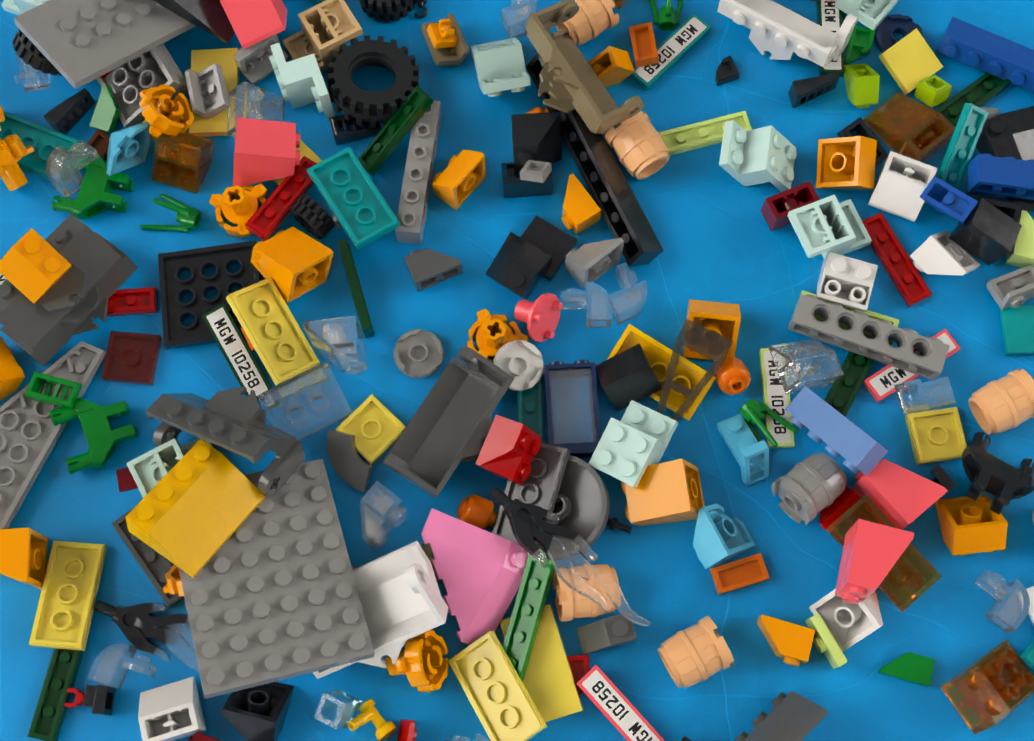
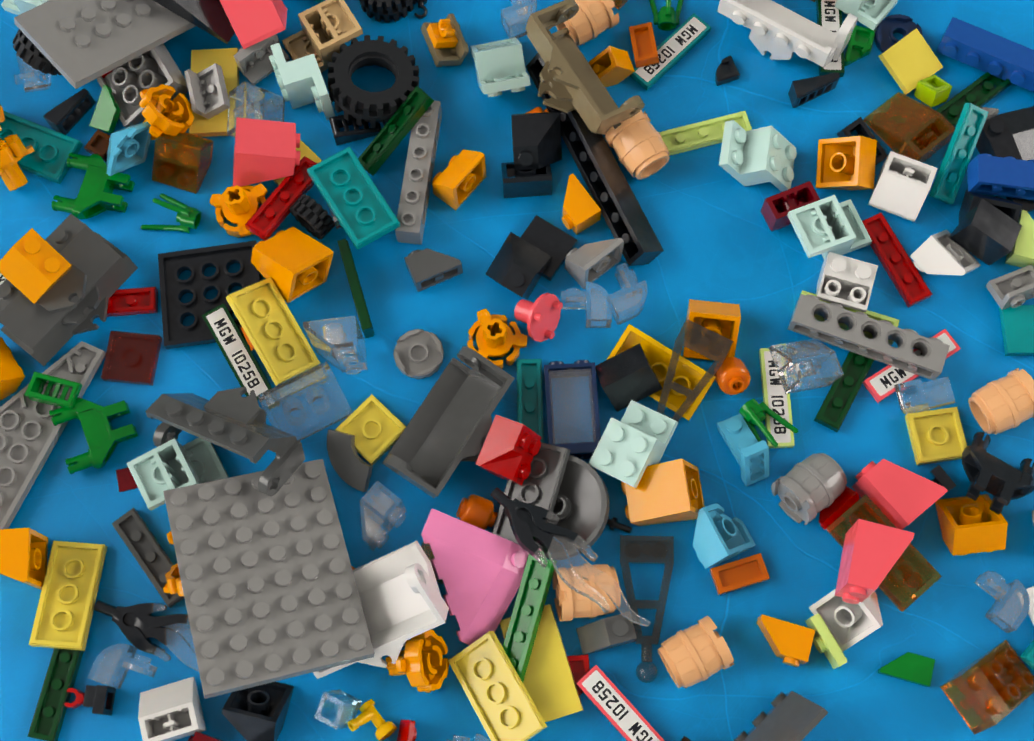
clear brick [46,140,99,198] -> none
yellow slope [125,439,265,578] -> none
white tile [493,340,544,391] -> none
light grey tile [520,160,552,183] -> none
medium blue brick [785,386,888,476] -> none
lime slope [844,63,880,108] -> none
blue slope [920,176,978,224] -> none
none -> clear smoke plate [620,535,674,683]

